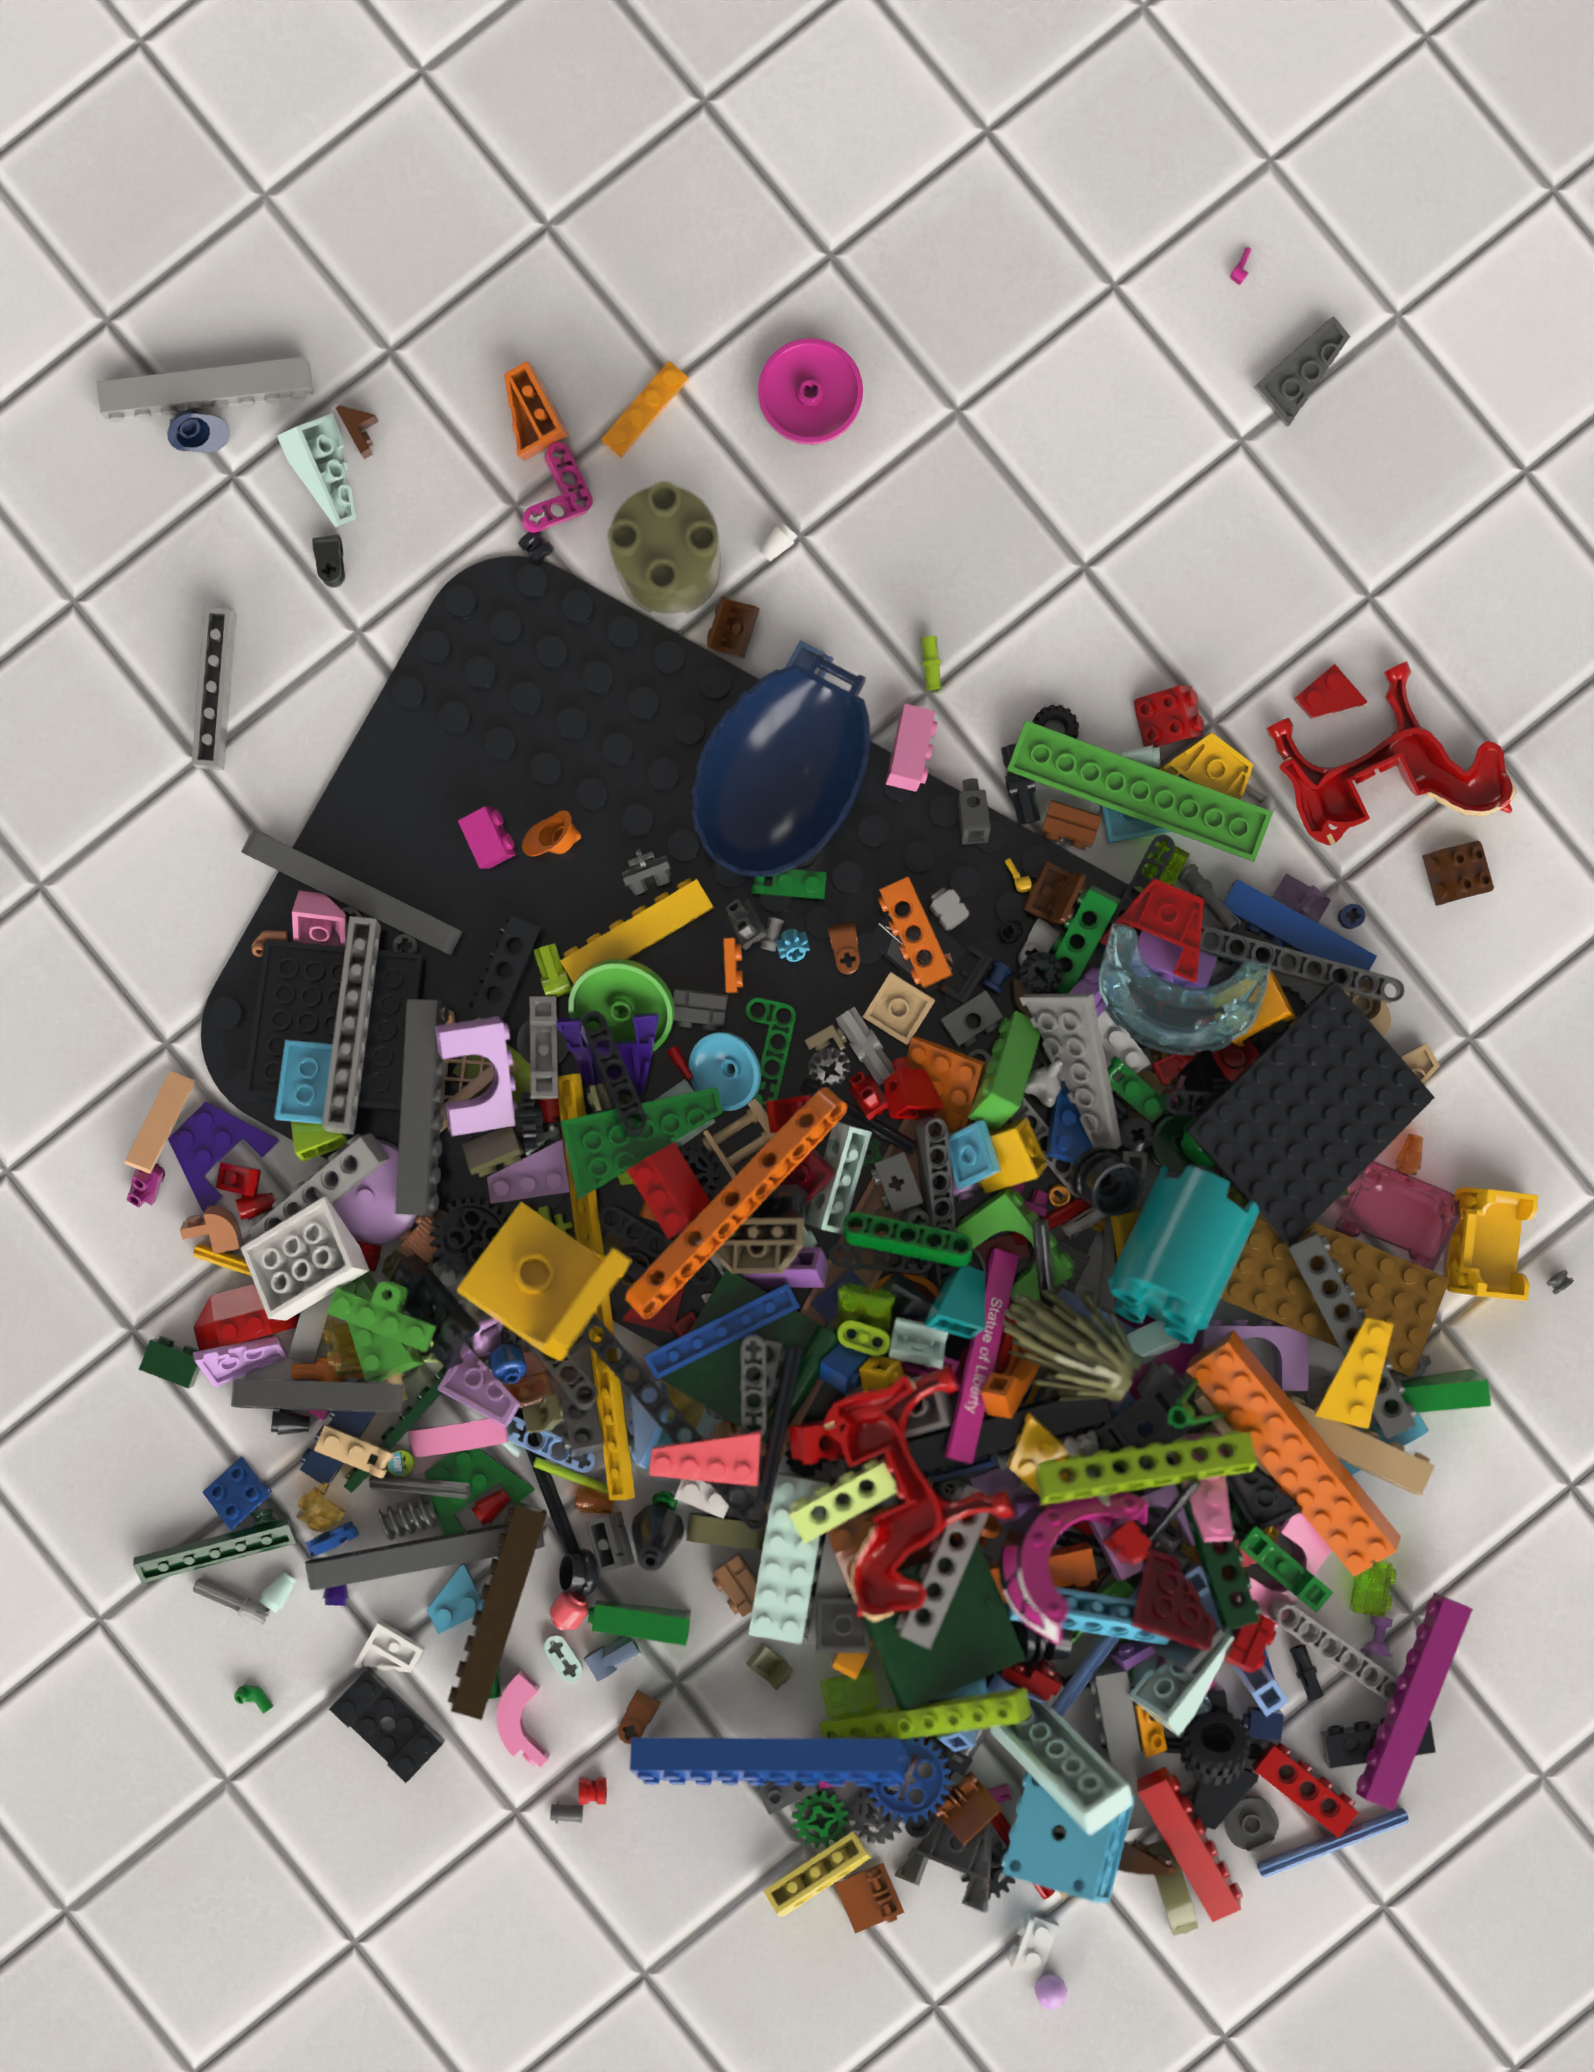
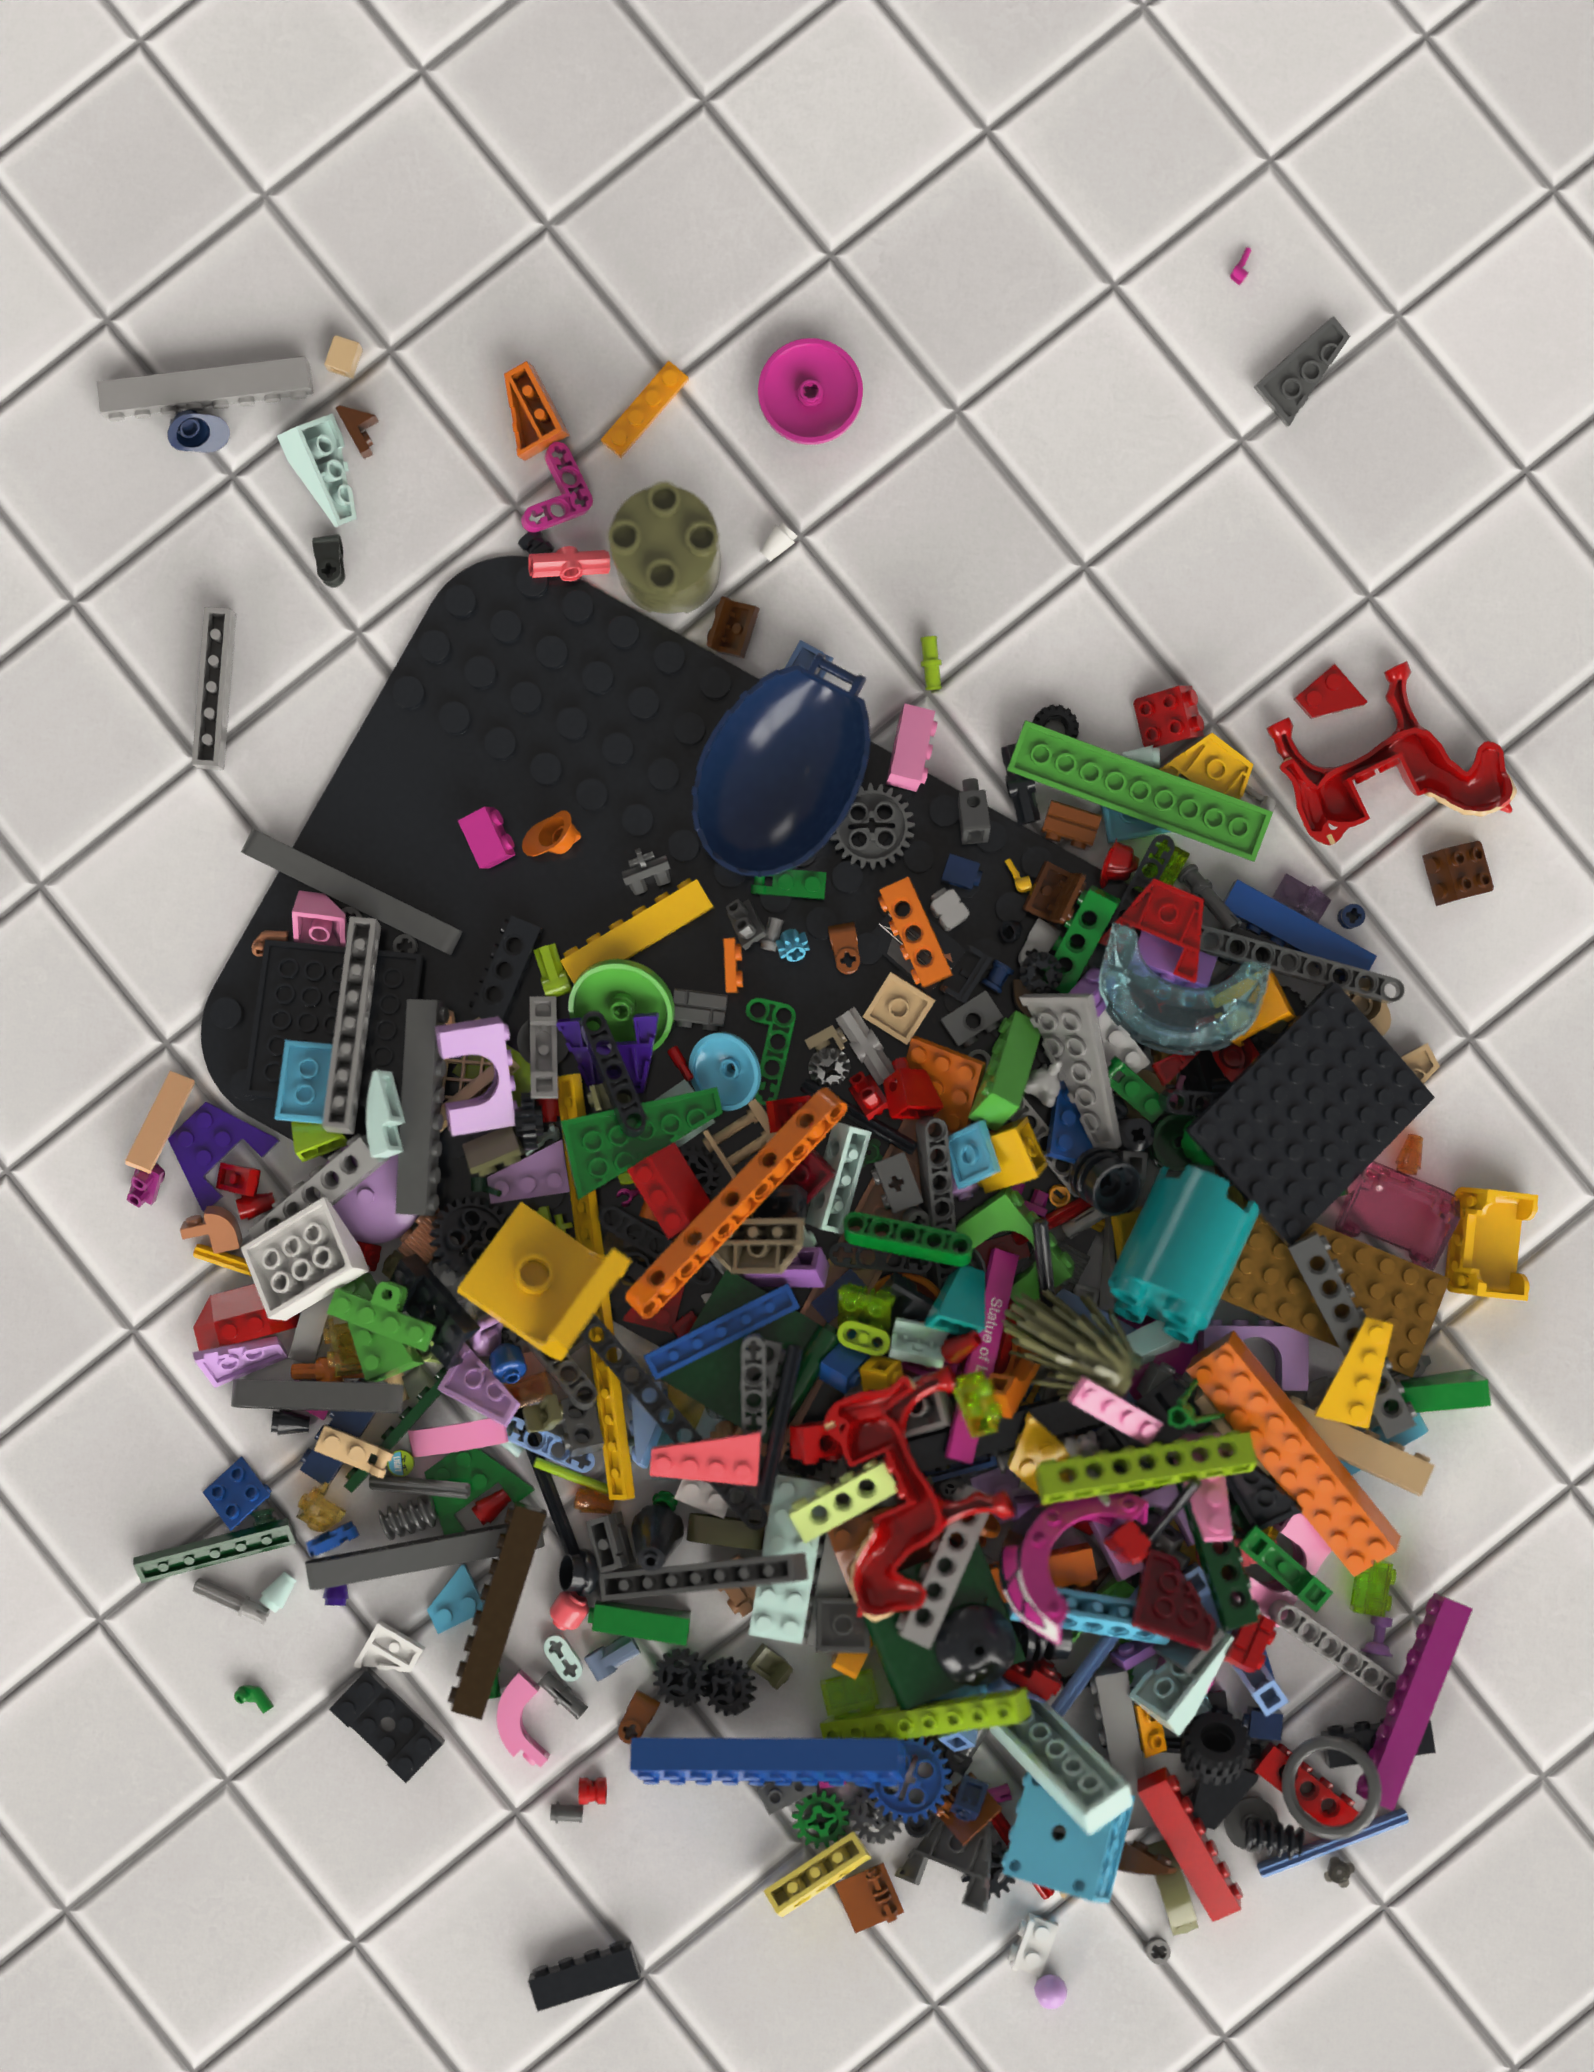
dark green brick [139,1336,200,1389] -> none
black pin [1056,1530,1106,1560] -> none
black pin [1289,1644,1324,1701] -> none
dark grey bush [1546,1270,1574,1294] -> none
none -> tan panel [324,335,363,379]
none -> light aqua slope [366,1070,405,1158]
none -> clear green hand [471,1177,502,1197]
none -> coral piece [528,546,610,582]
none -> black brick [528,1940,641,2012]
none -> dark grey pin [538,1671,588,1720]
none -> dark grey brick [599,1552,808,1601]
none -> dark pink hand [616,1188,640,1207]
none -> black gear [653,1648,711,1707]
none -> black gear [703,1656,757,1717]
none -> dark grey gear [830,783,915,870]
none -> black dish [935,1605,1016,1686]
none -> red cone [940,1330,982,1364]
none -> dark blue brick [941,854,983,891]
none -> dark blue bracket [950,1774,989,1821]
none -> clear neon green brick [954,1370,1003,1438]
none -> bright pink plate [1067,1376,1164,1445]
none -> red piece [1100,838,1140,888]
none -> light grey bush [1145,1938,1171,1964]
none -> black piece [1245,1818,1304,1860]
none -> dark grey wedge [1281,1735,1382,1840]
none -> clear smoke plate [1324,1856,1355,1888]

